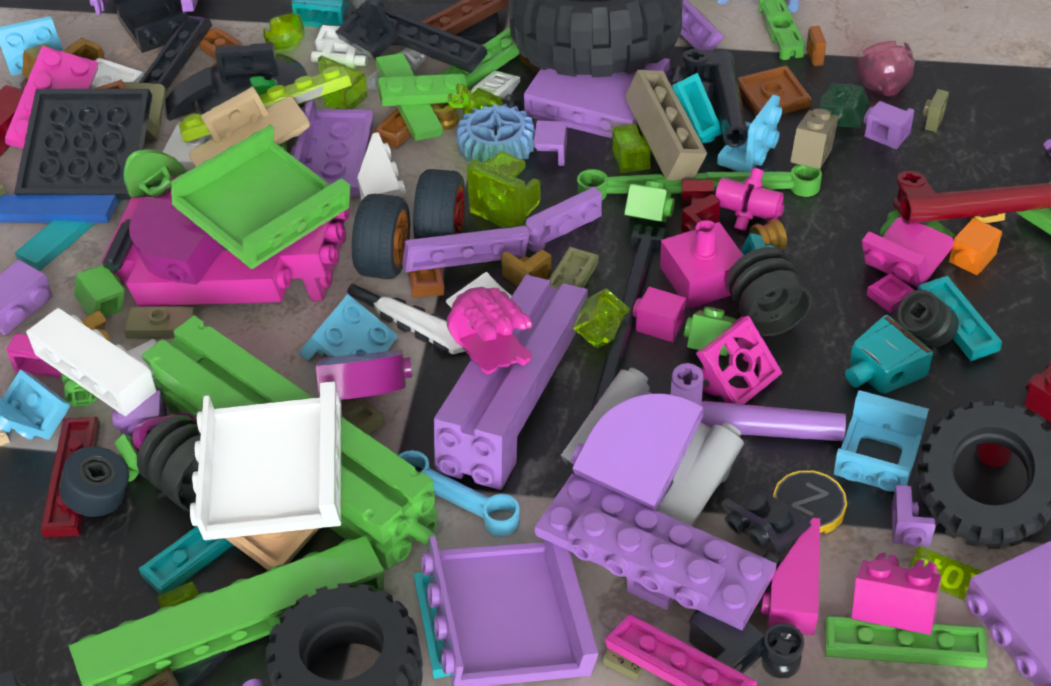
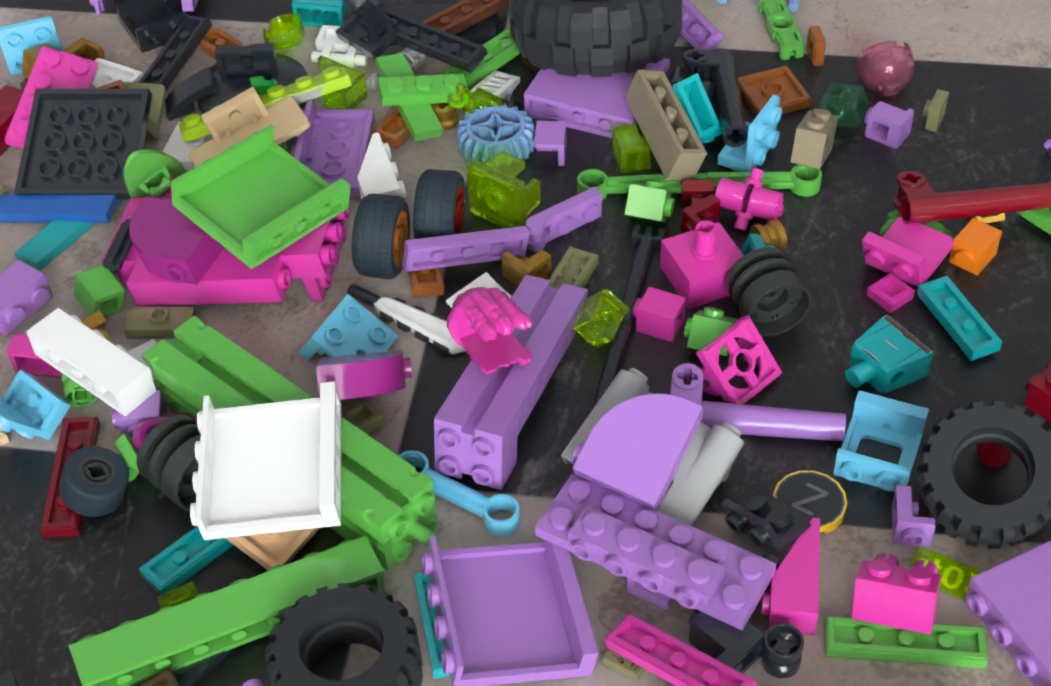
pearl dark grey wheel [897,290,959,347] -> none

